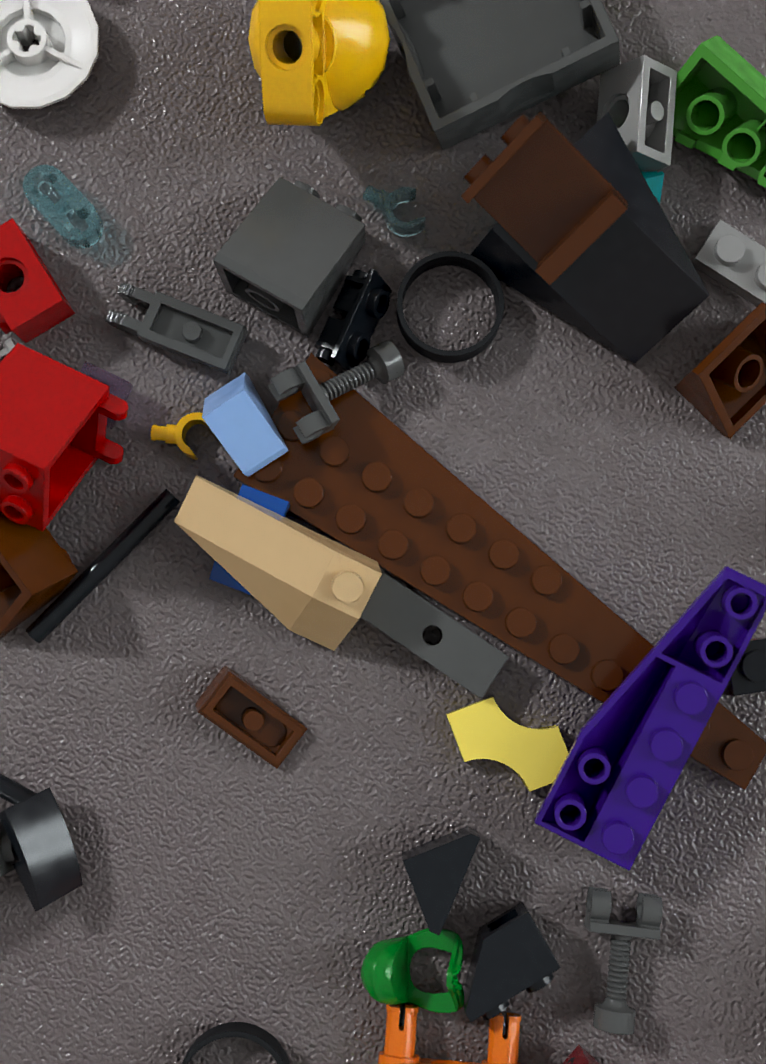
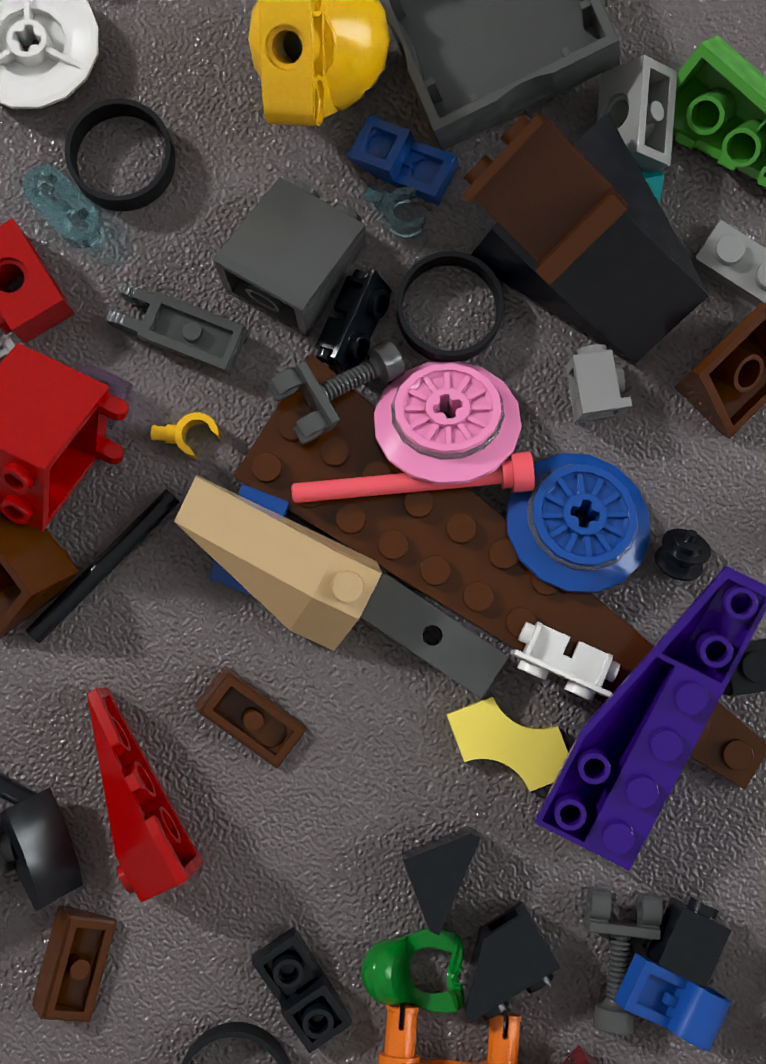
light blue slope [202,372,289,477] -> none
none -> reddish brown slope [32,906,117,1022]
none -> black tyre [64,99,176,211]
none -> red wedge [87,687,203,902]
none -> black slope [252,927,353,1053]
none -> coral piece [291,451,535,503]
none -> blue slope [348,115,459,205]
none -> bright pink piece [374,361,522,485]
none -> blue piece [506,453,650,593]
none -> white hinge [510,621,620,702]
none -> light grey brick [565,344,632,423]
none -> blue plate [614,953,731,1051]
none -> black brick [647,896,731,988]
none -> black wheel [654,528,711,581]

